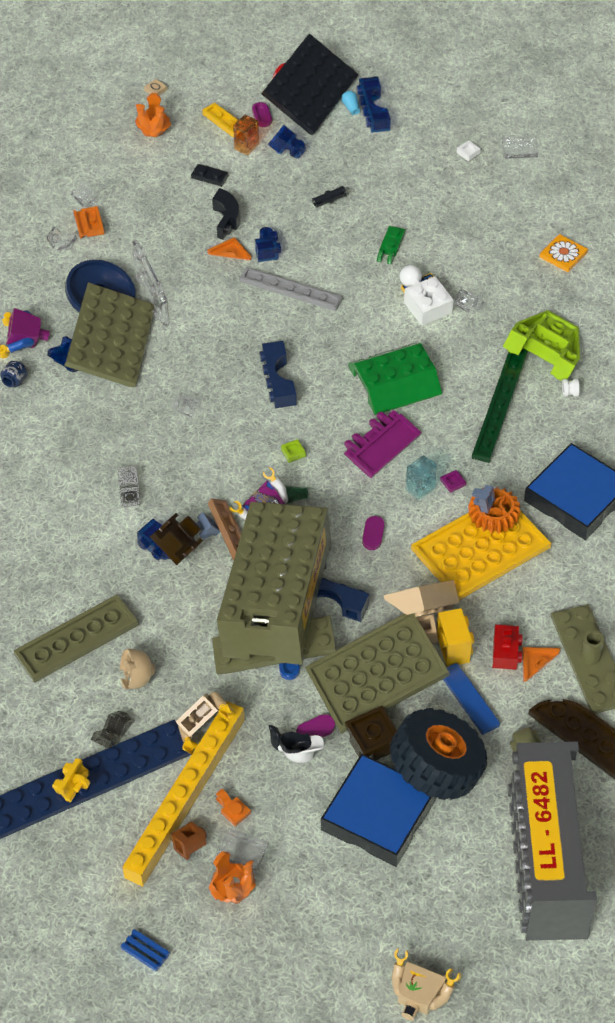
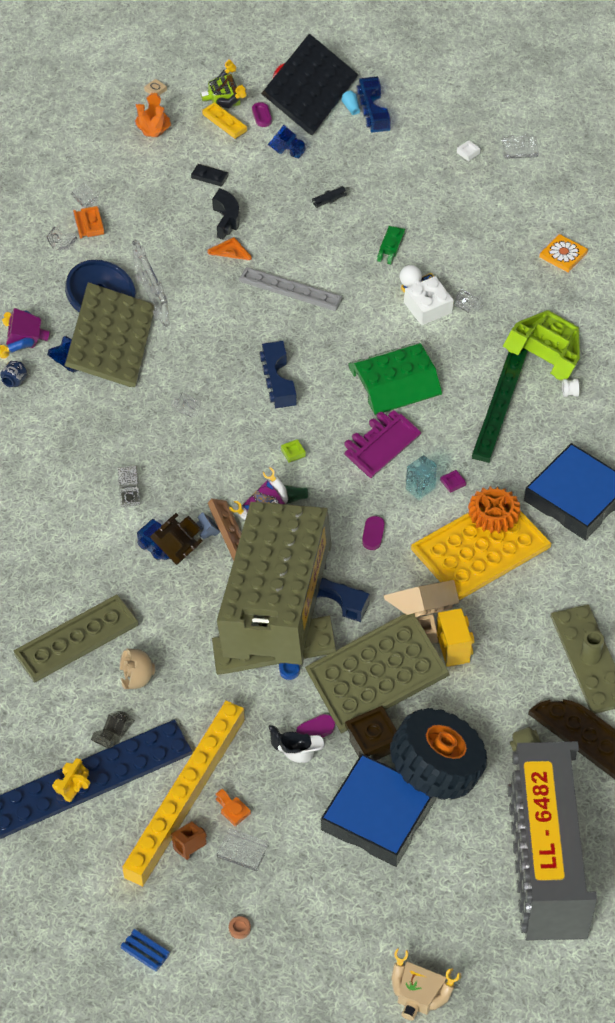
tan torso [176,692,236,755] -> none
orange piece [209,851,256,904] -> none
clear orange brick [233,114,259,156] -> none
clear blue brick [255,227,281,262] -> none
blue tile [443,663,500,735] -> none
sand blue tile [472,485,495,513] -> none
red brick [492,624,523,670] -> none
orange tile [522,647,560,682] -> none
none -> torso [200,60,246,108]
none -> nougat tile [229,916,251,939]

